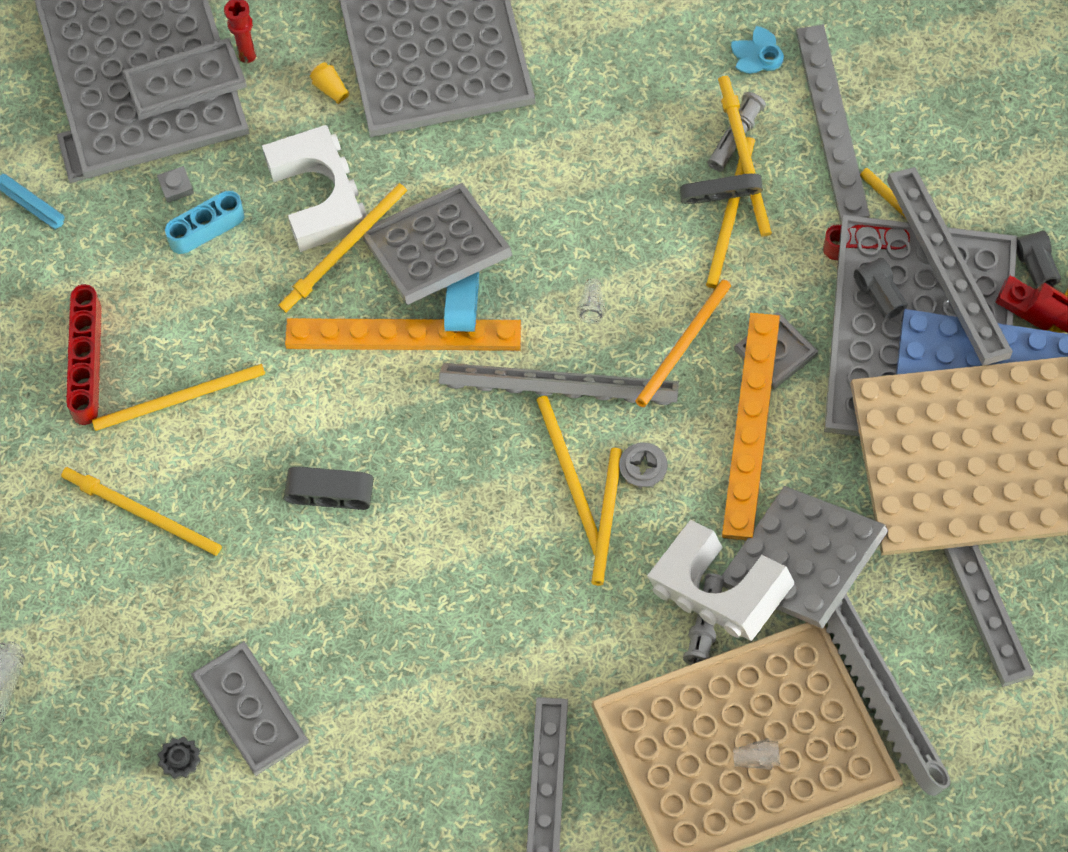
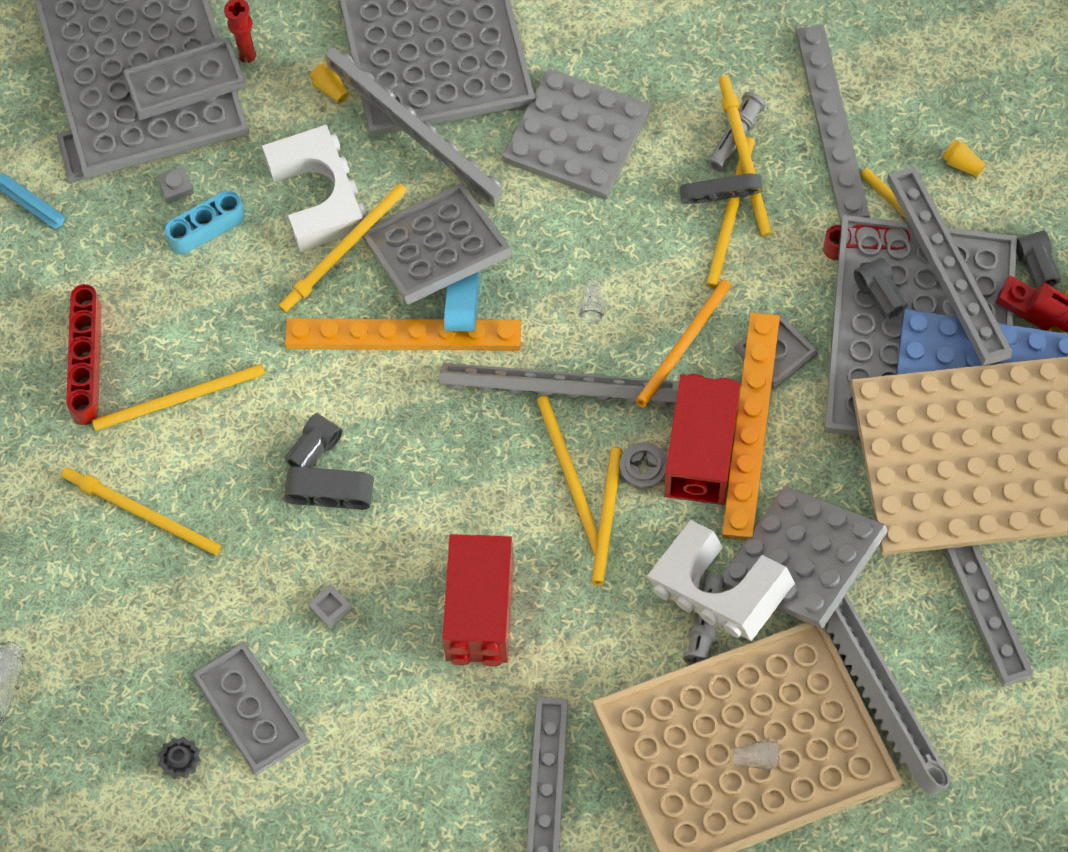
medium azure plate [731,26,784,74] -> none
none -> dark grey piece [284,413,343,468]
none -> light grey plate [308,584,352,629]
none -> light grey plate [325,47,502,207]
none -> red brick [442,534,514,667]
none -> light grey plate [502,68,651,200]
none -> red brick [664,373,741,505]
none -> yellow cone [942,139,986,178]

